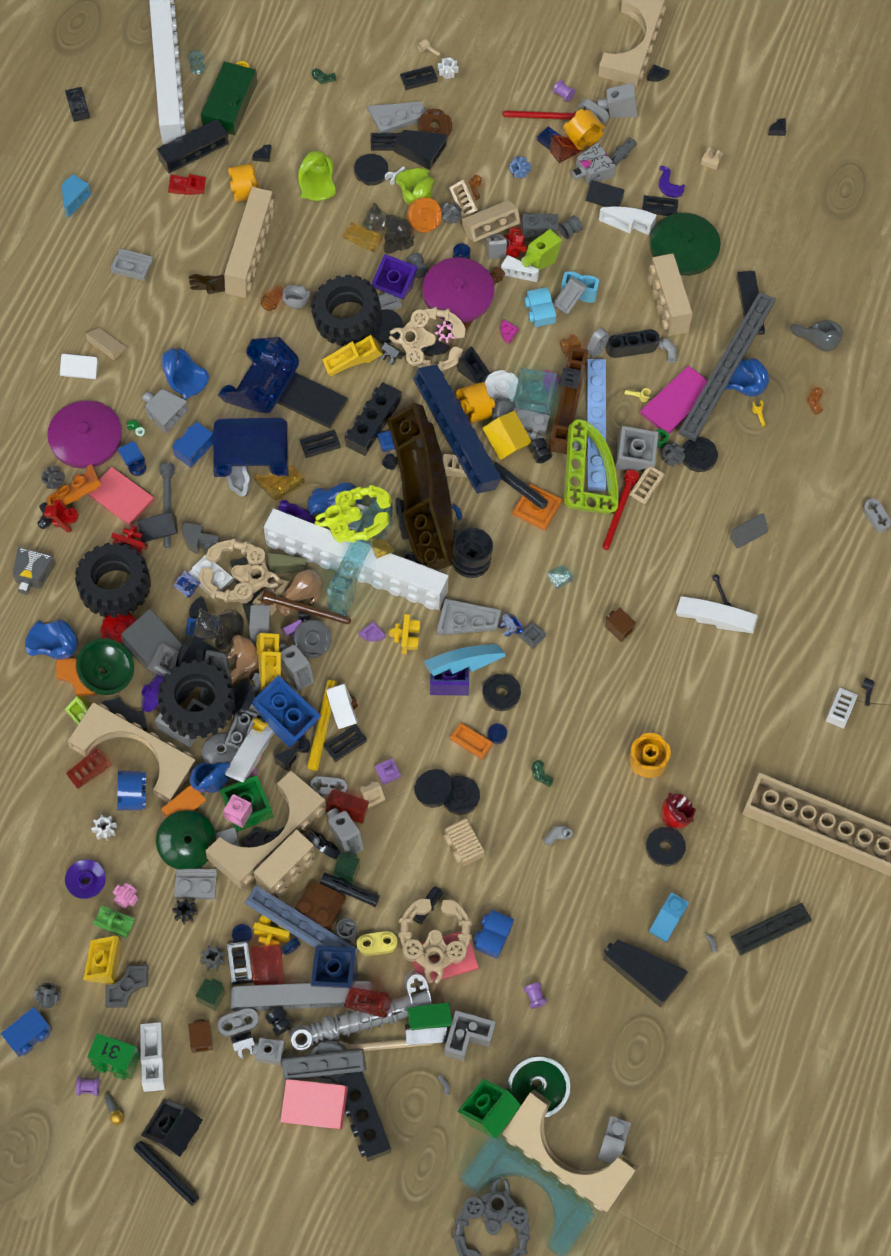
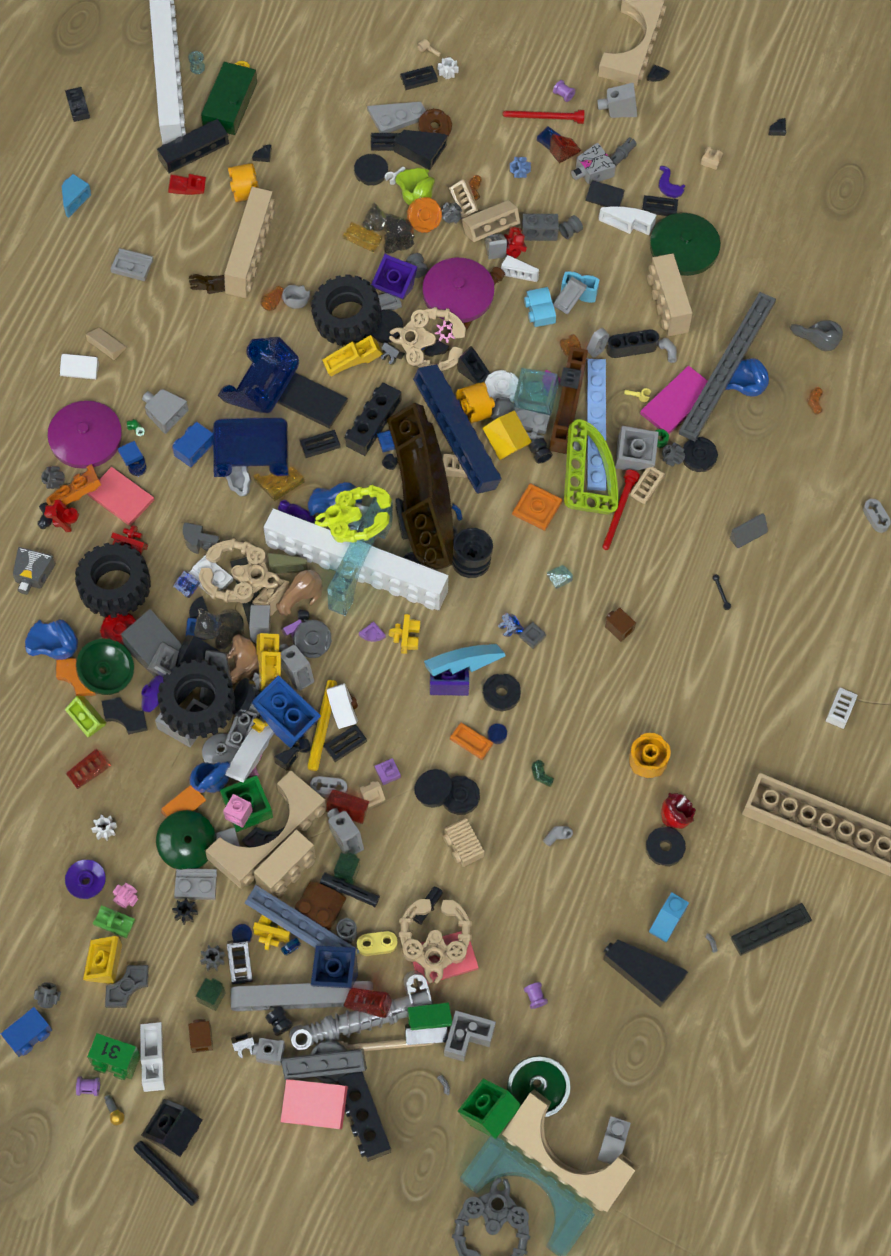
tan arch [68,703,195,803] -> none
blue brick [117,771,146,811] -> none
black slope [137,512,178,542] -> none
dark grey piece [160,463,175,548] -> none
blue piece [161,348,210,400] -> none
light grey plate [218,1008,259,1037] -> none
clear red plate [250,944,285,986] -> none
reddish brown piece [261,589,351,624] -> none
lime piece [298,150,336,201] -> none
black tile [305,829,341,859] -> none
clear green arm [312,68,336,84] -> none
clear yellow tile [369,538,394,558] -> none
light grey wing [437,599,501,636] -> none
clear blue wheel [453,243,471,259] -> none
blue brick [473,910,514,959] -> none
black axle [494,462,548,509] -> none
dark pink tile [501,320,519,344] -> none
lime torso [521,229,562,270] -> none
light orange brick [563,109,605,150] -> none
light grey beam [578,99,609,125] -> none
white slope [676,596,758,633] -> none
black tile [737,271,765,335] -> none
yellow hand [752,400,766,427] -> none
black hand [861,678,875,706] -> none

